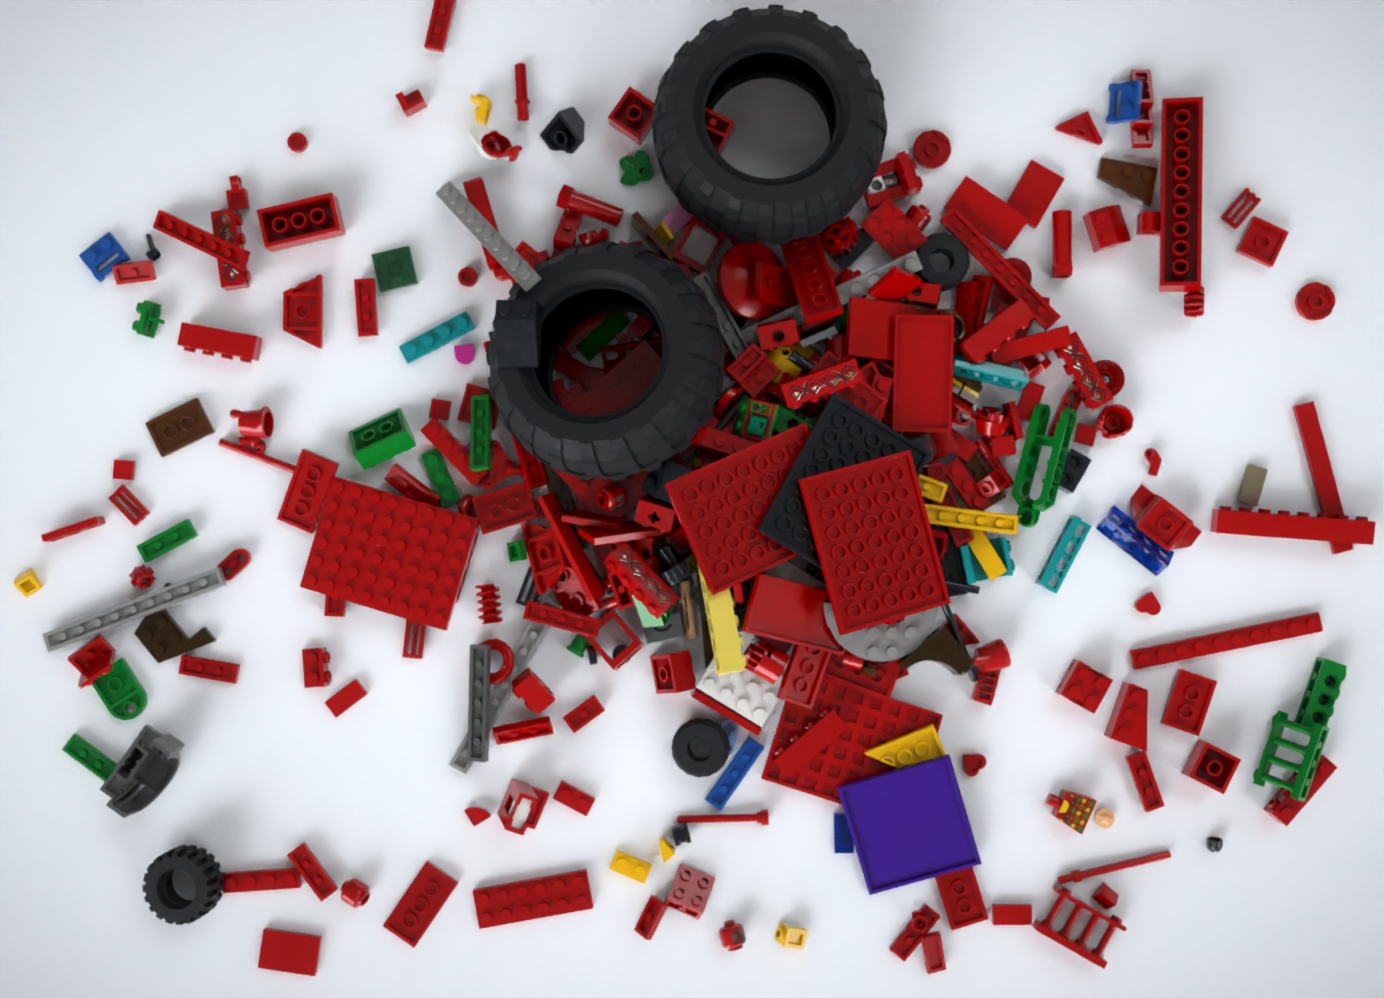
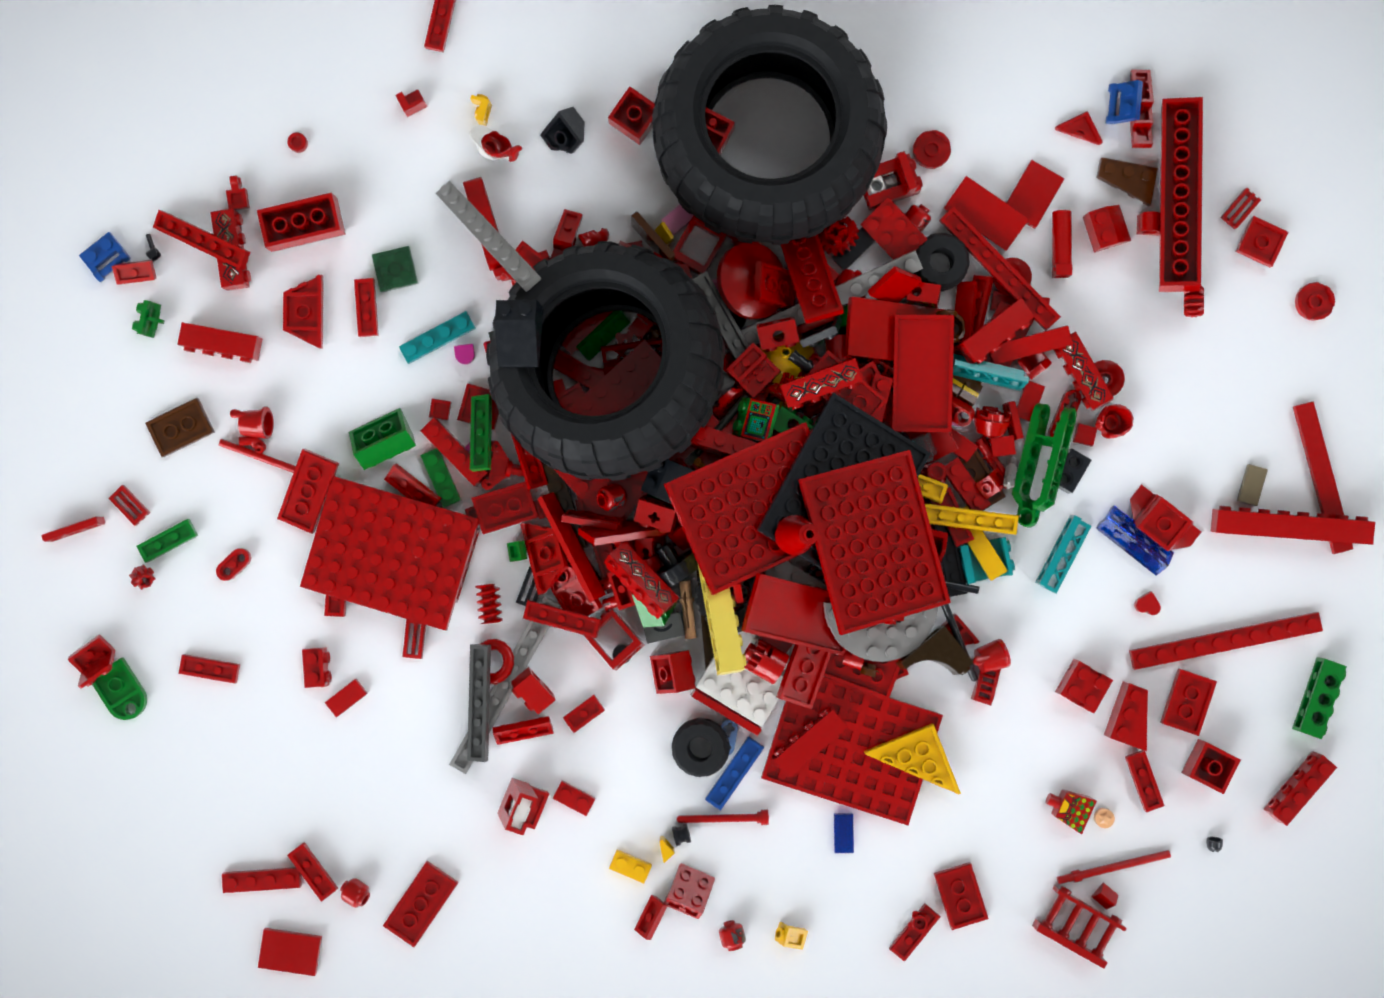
yellow slope [13,568,43,597] -> none
light grey plate [42,567,227,652] -> none
green tile [62,733,131,789] -> none
dark grey piece [100,724,185,818] -> none
red tile [113,460,136,480] -> none
dark brown wing [134,583,217,663] -> none
black tyre [143,845,225,925] -> none
red tile [458,267,478,287] -> none
red arm [458,494,473,516] -> none
red tile [464,807,491,827] -> none
red plate [473,869,594,929] -> none
red axle [515,63,530,121] -> none
red piece [556,184,624,227] -> none
green piece [566,634,589,658] -> none
black tile [587,645,598,665] -> none
green plate [619,150,654,186] -> none
dark purple tile [837,754,982,895] -> none
red tile [920,931,946,974] -> none
red tile [963,753,986,777] -> none
red tile [992,904,1032,925] -> none
red arm [1144,448,1162,476] -> none
green fence [1253,710,1330,802] -> none
none -> red cone [775,515,819,555]
none -> light grey axle [1003,457,1019,489]

